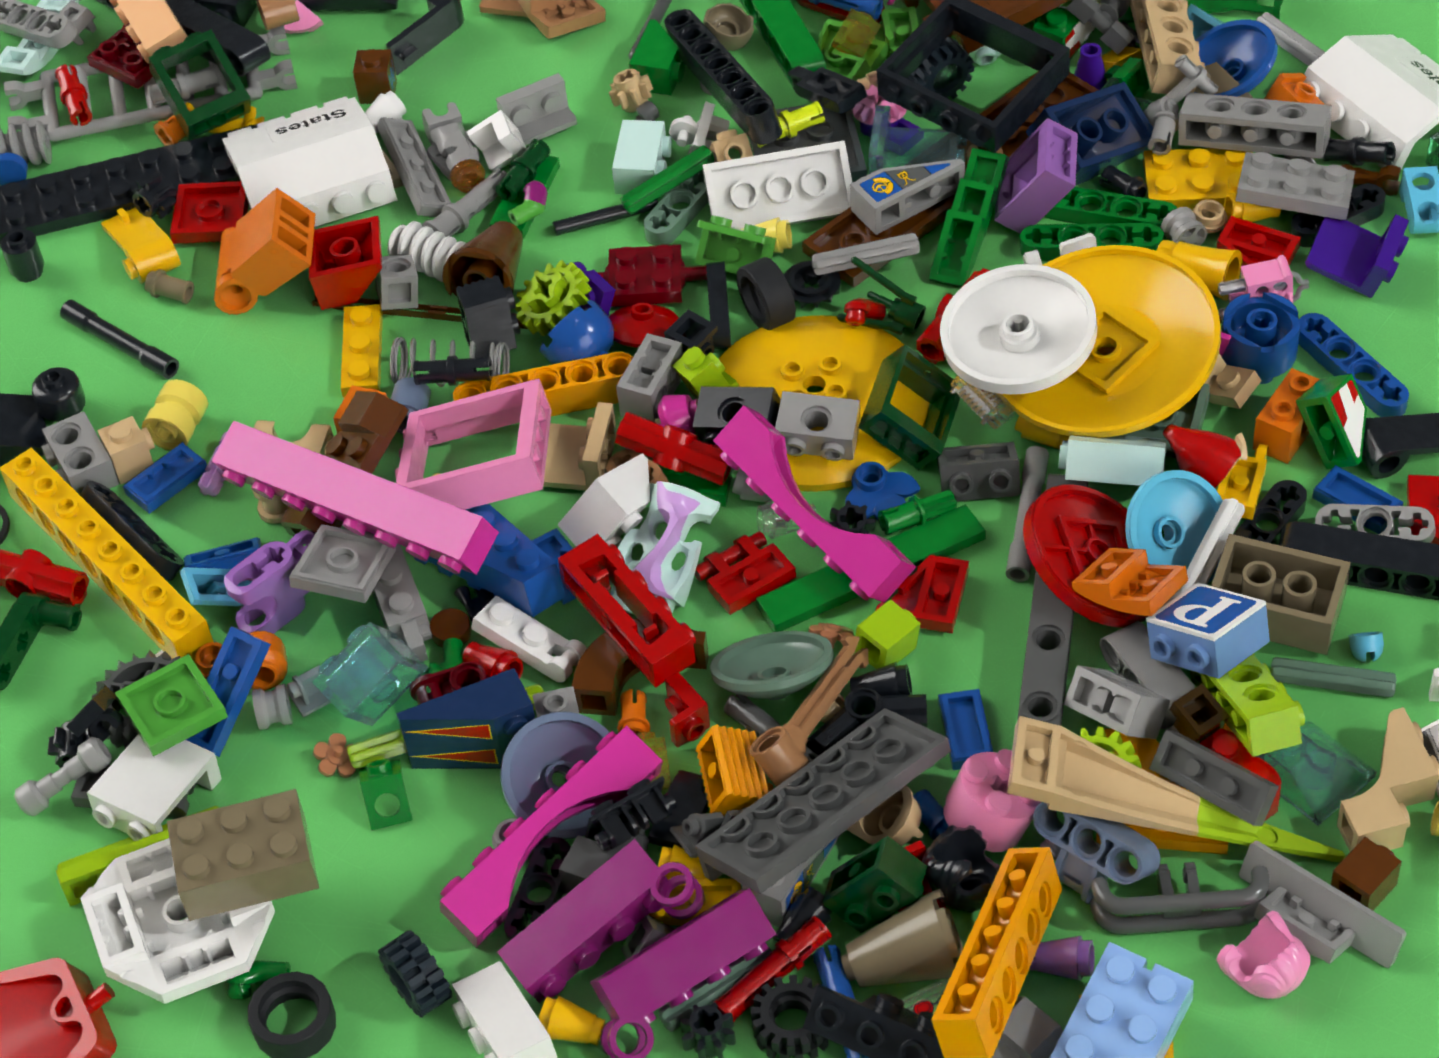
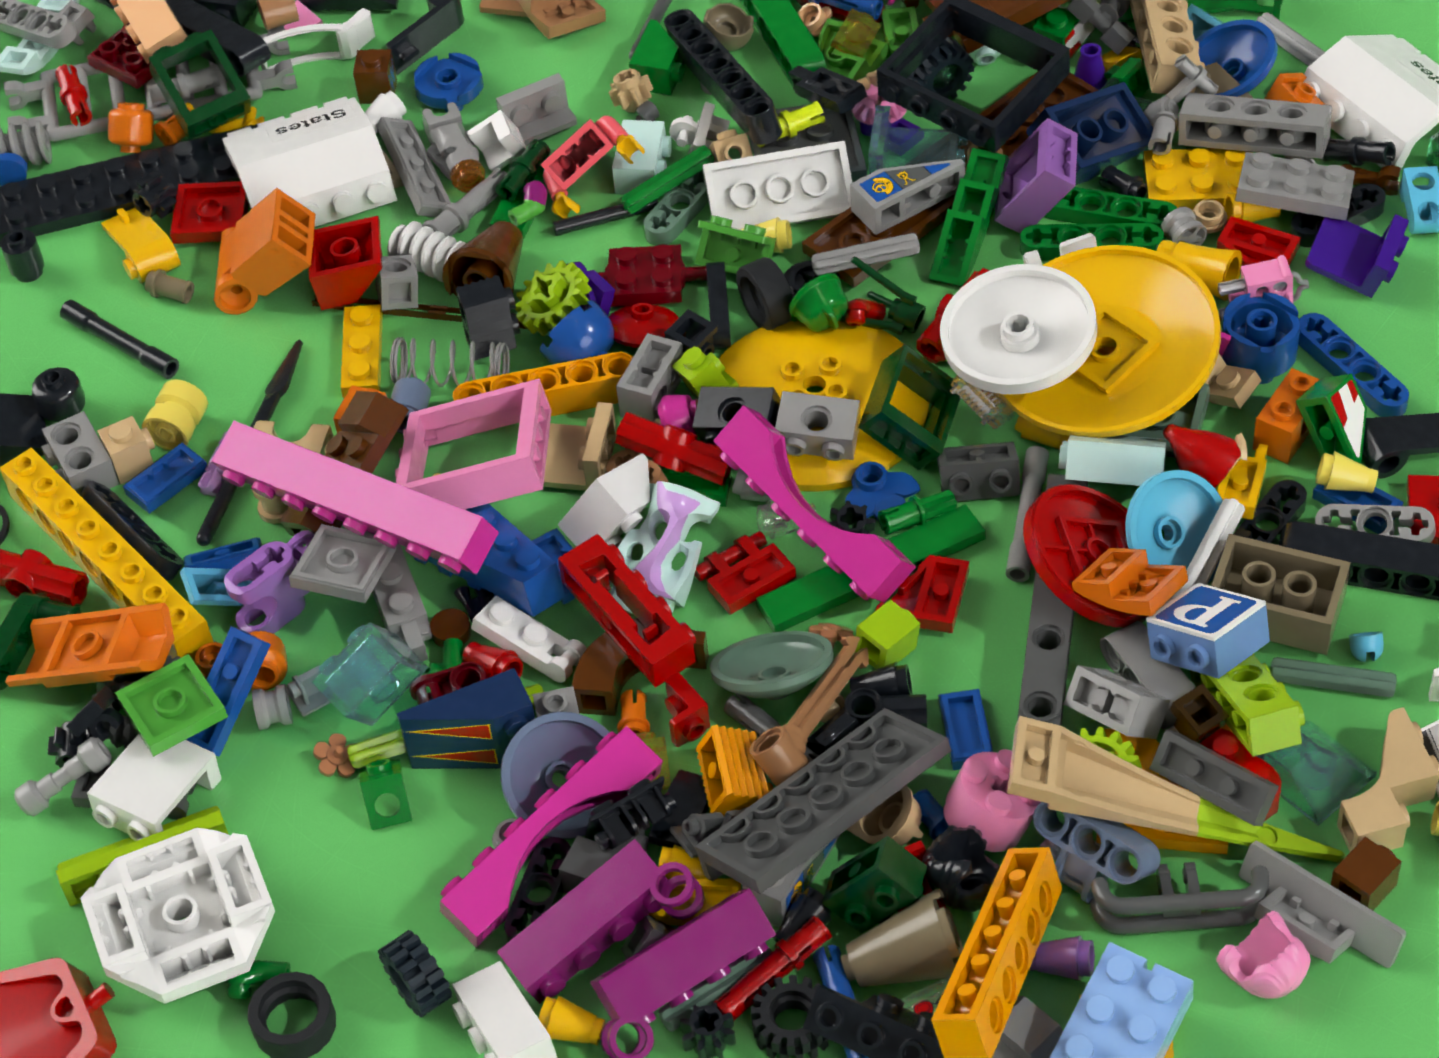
dark tan brick [167,789,319,921] -> none
black pin [413,355,493,386] -> none
none -> orange piece [5,603,174,688]
none -> orange head [108,102,154,153]
none -> black piece [196,340,303,546]
none -> white piece [261,8,375,70]
none -> blue plate [414,53,484,113]
none -> coral torso [540,115,645,219]
none -> green piece [789,273,848,332]
none -> light nougat plate [798,2,833,37]
none -> light yellow cone [1315,451,1378,494]

